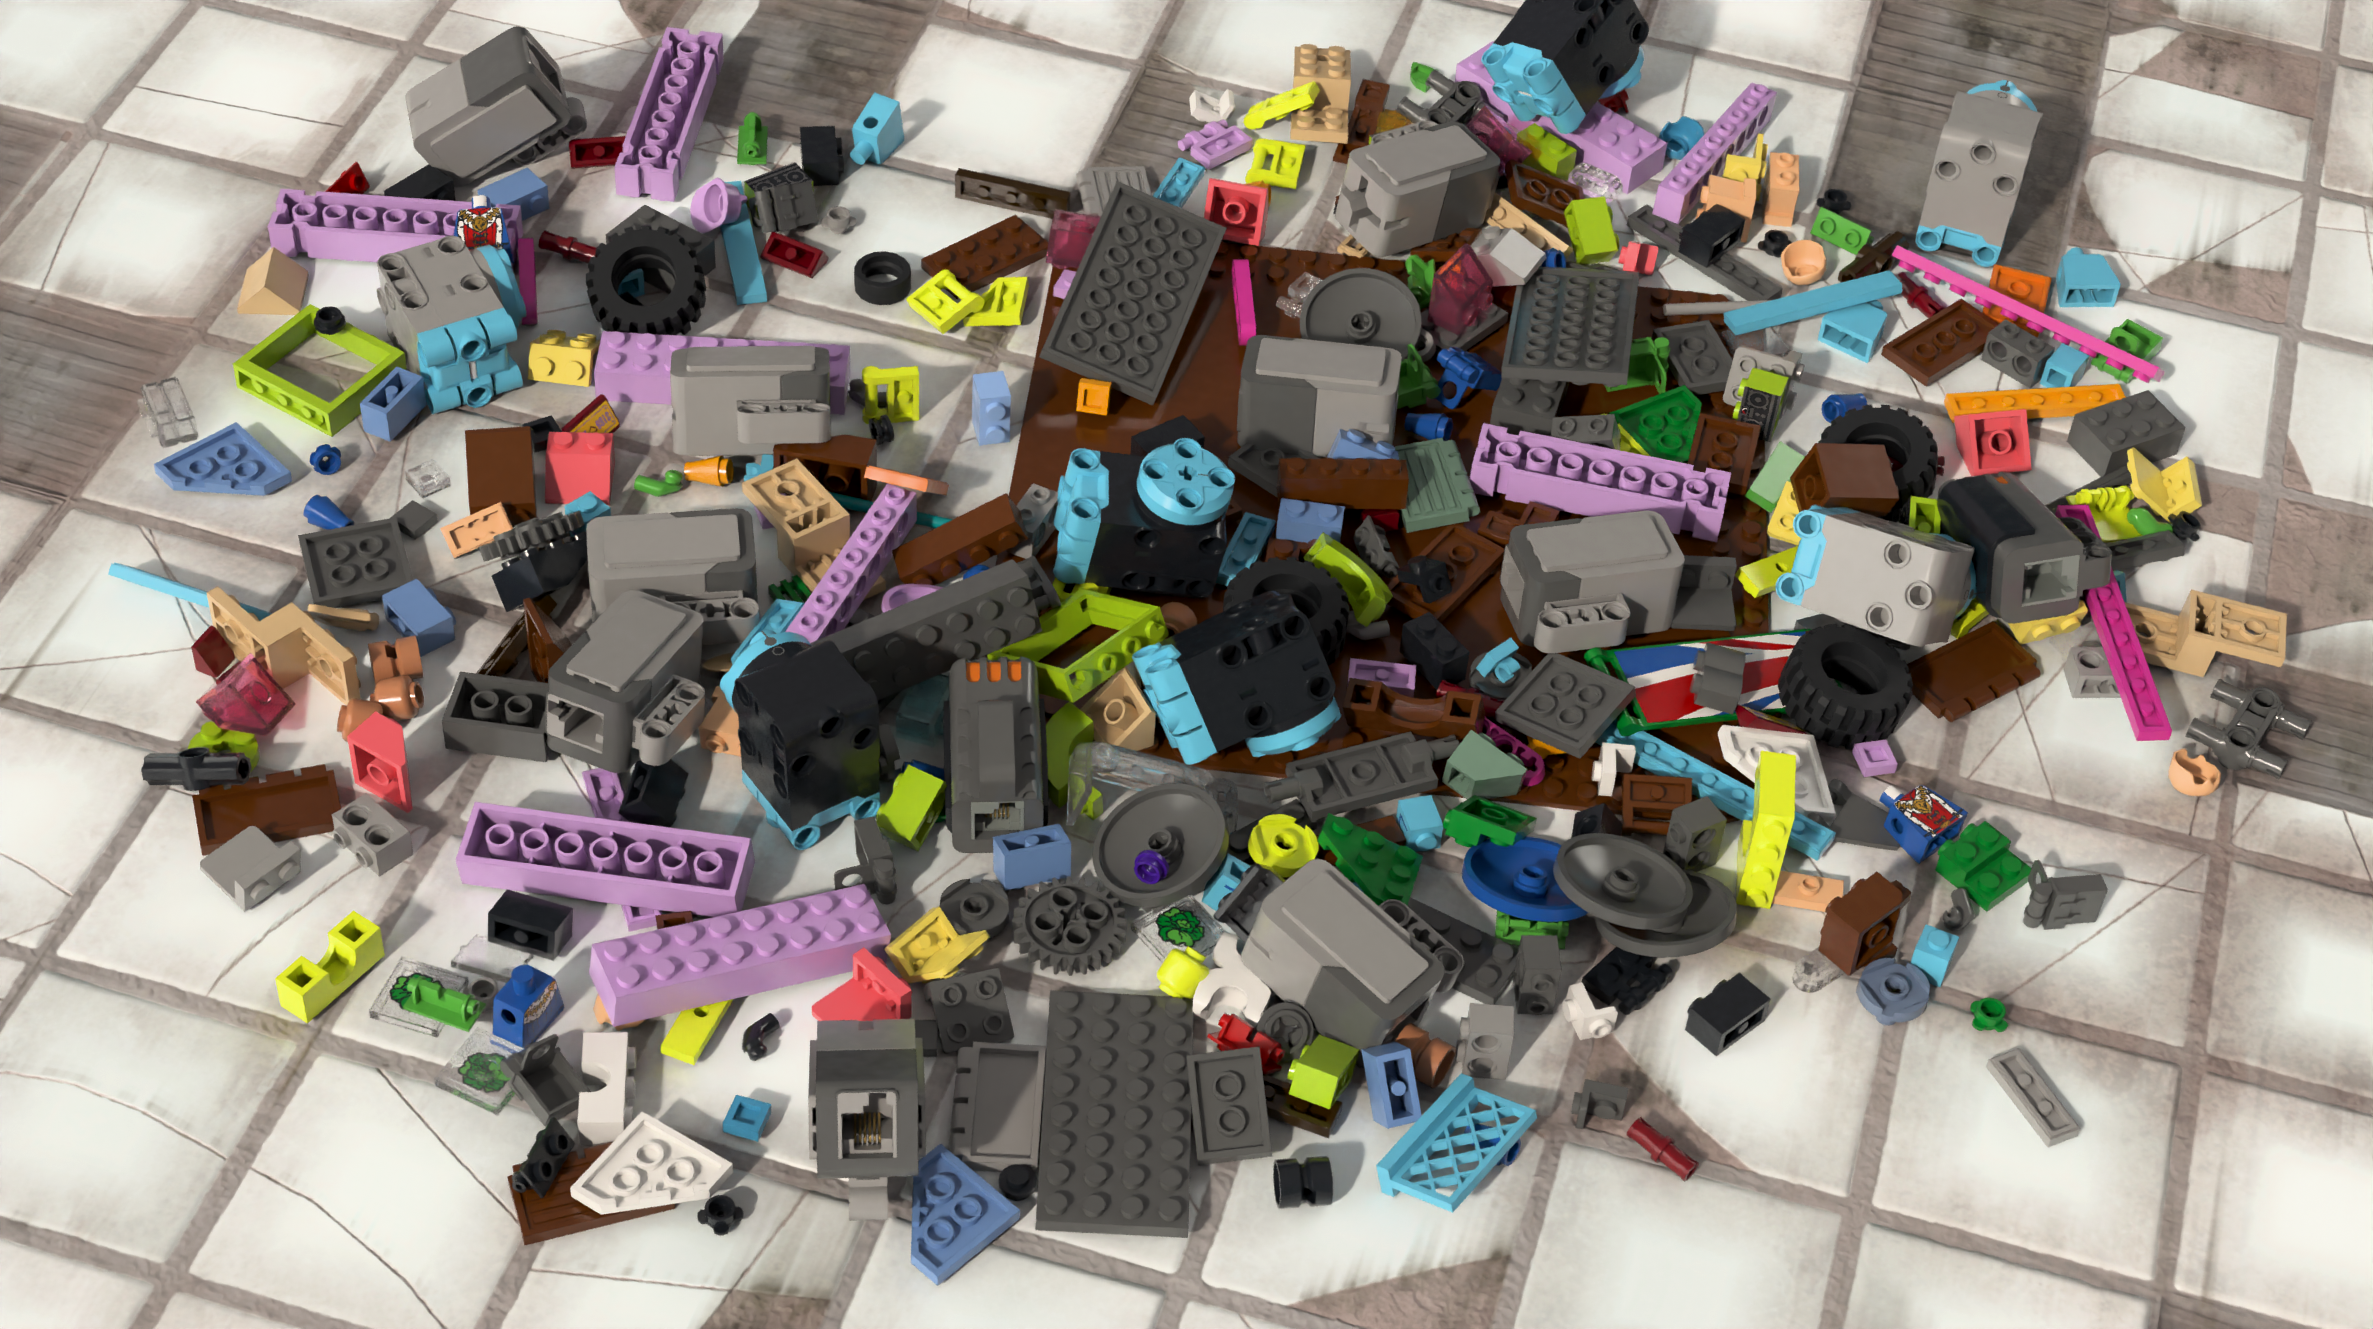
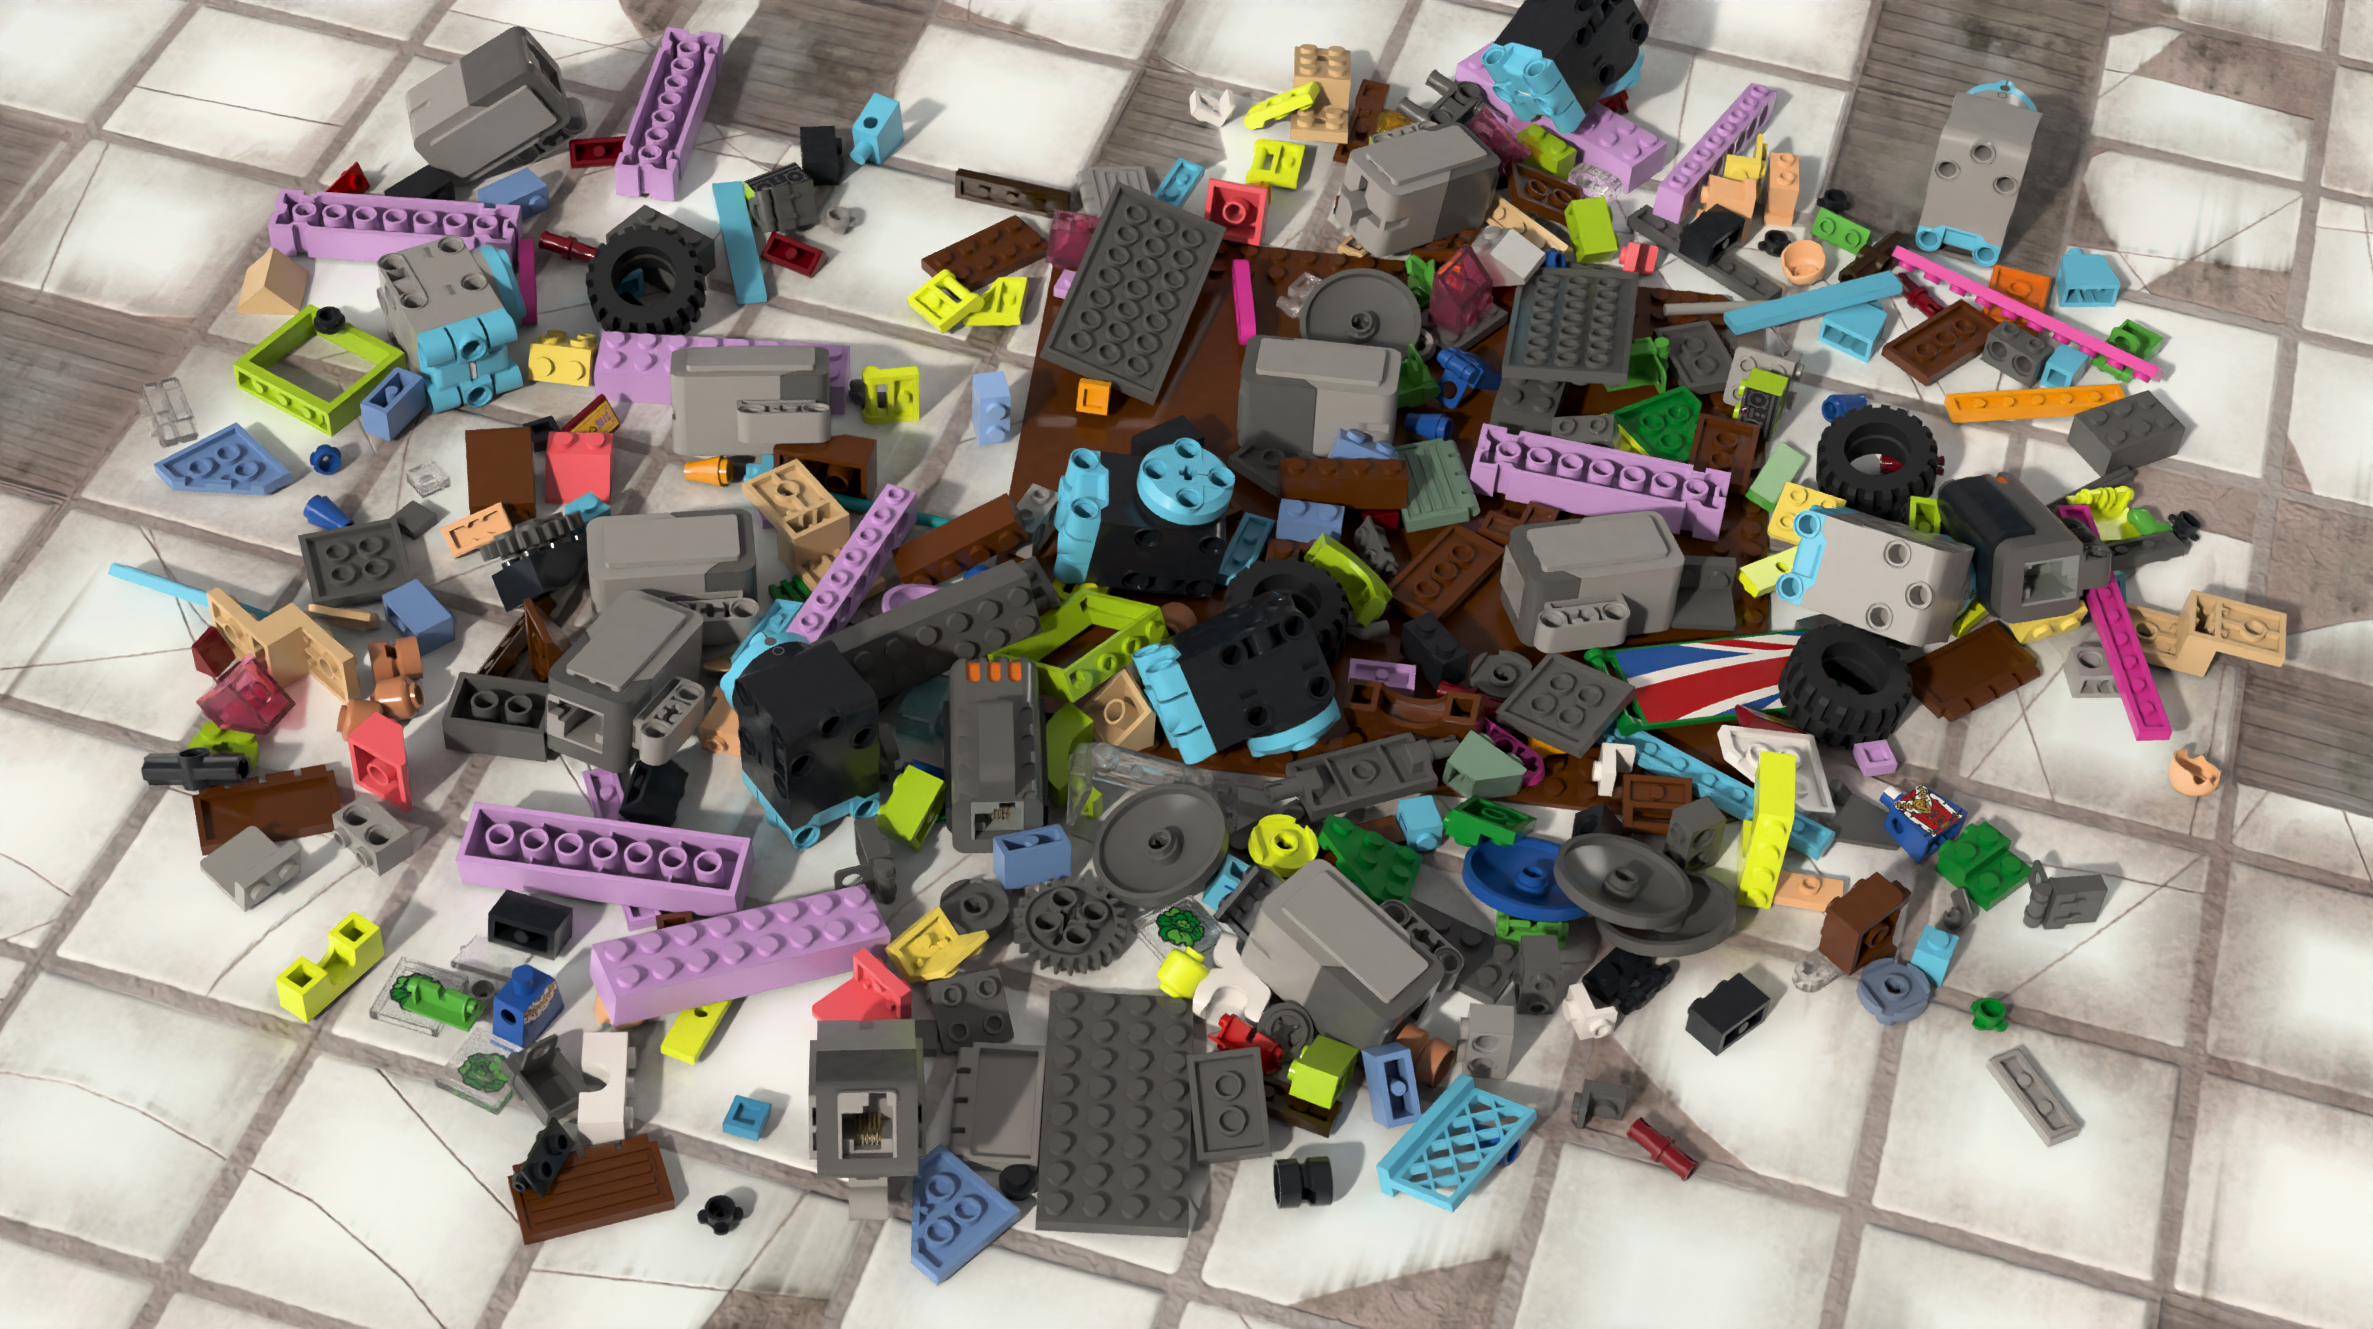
torso [453,195,514,264] -> none
white plate [570,1111,733,1215] -> none
bright green arm [634,470,683,497] -> none
lavender piece [690,178,748,233] -> none
bright green hinge [737,112,768,165] -> none
black arm [742,1013,780,1061] -> none
black tyre [854,251,911,305] -> none
orange tile [864,466,949,495] -> none
black bush [869,414,894,446] -> none
dark purple plate [1134,850,1169,884] -> none
lavender plate [1178,119,1253,169] -> none
black bracket [1397,555,1452,604] -> none
bright green tile [1410,62,1439,93] -> none
medium azure tile [1476,638,1521,683] -> none
dark azure hair [1659,116,1704,160] -> none
dark grey brick [1690,642,1746,714] -> none
reddish brown slope [1790,443,1899,517] -> none
coral slope [1954,409,2032,476] -> none
light yellow bracket [2127,447,2202,524] -> none
dark grey piece [2185,679,2312,780] -> none

